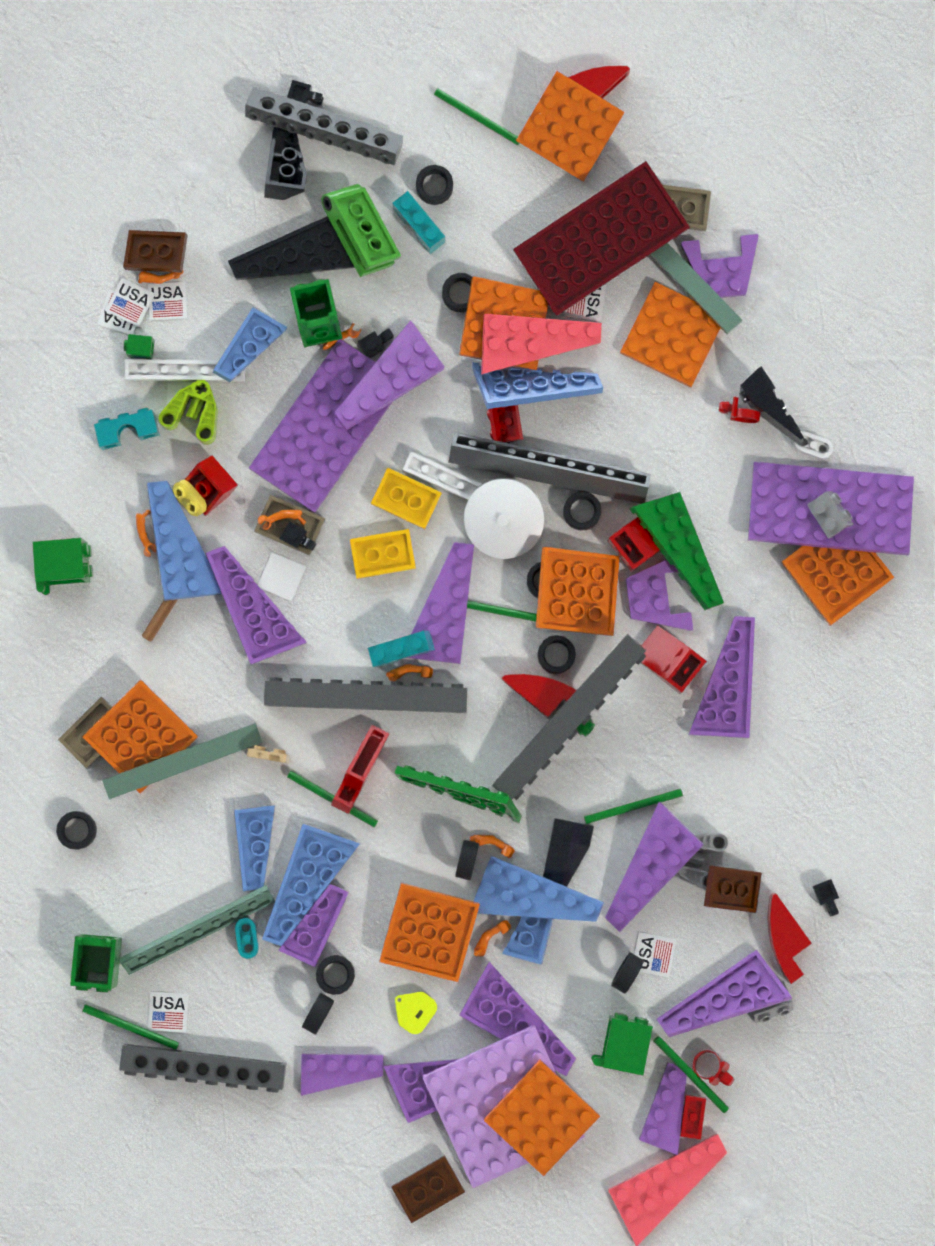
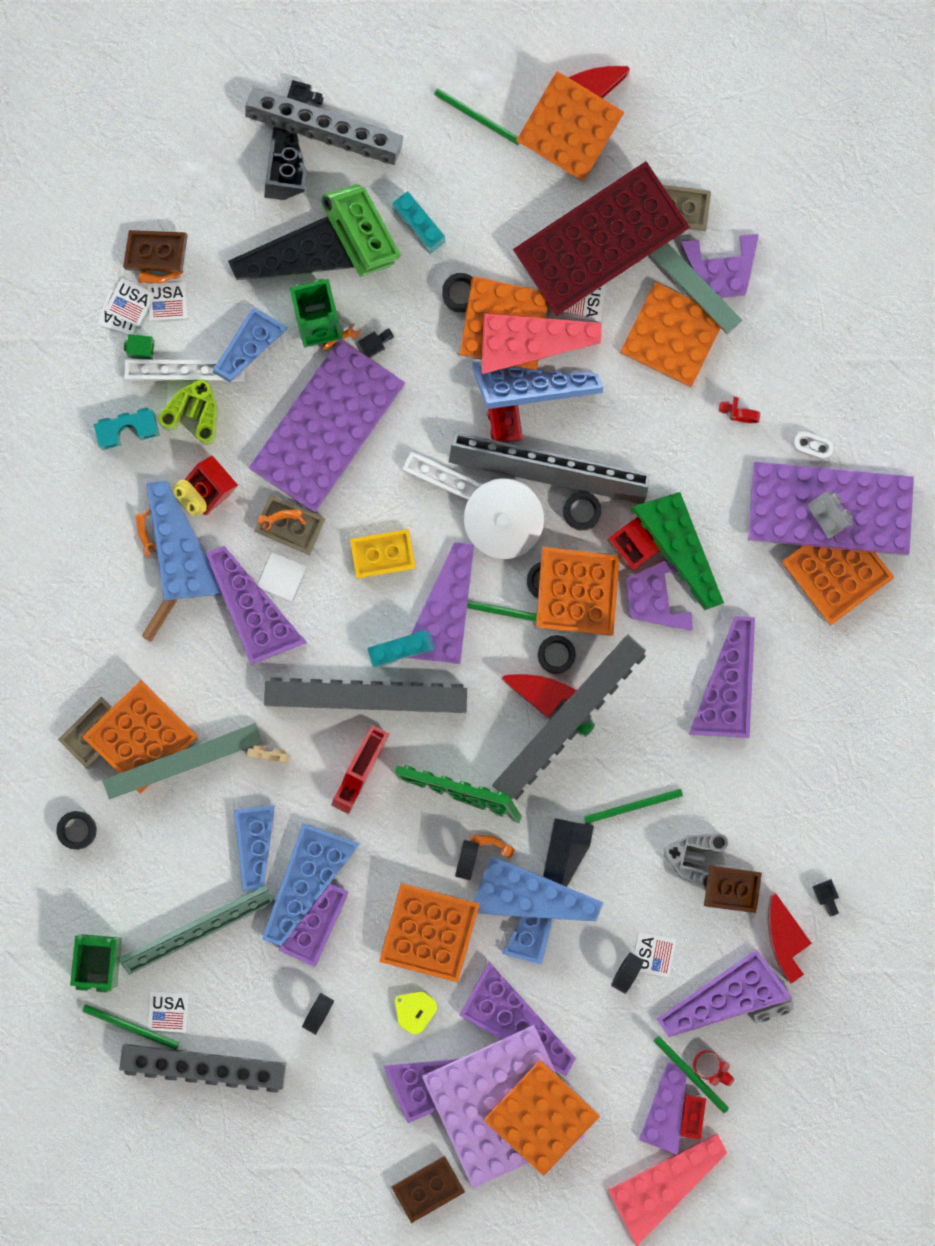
green container [33,538,93,595] -> none
teal plate [235,918,259,959] -> none
black plate [279,521,316,551] -> none
green piece [287,771,378,827] -> none
medium lavender wing [301,1054,384,1096] -> none
black tyre [316,955,355,995] -> none
medium lavender wing [334,320,445,431] -> none
yellow plate [371,468,442,530] -> none
orange piece [386,664,433,681] -> none
black tyre [416,165,453,205] -> none
orange piece [474,920,512,957] -> none
green container [591,1012,653,1076] -> none
medium lavender wing [605,802,704,932] -> none
slope [641,625,707,694] -> none
black wedge [739,366,804,446] -> none

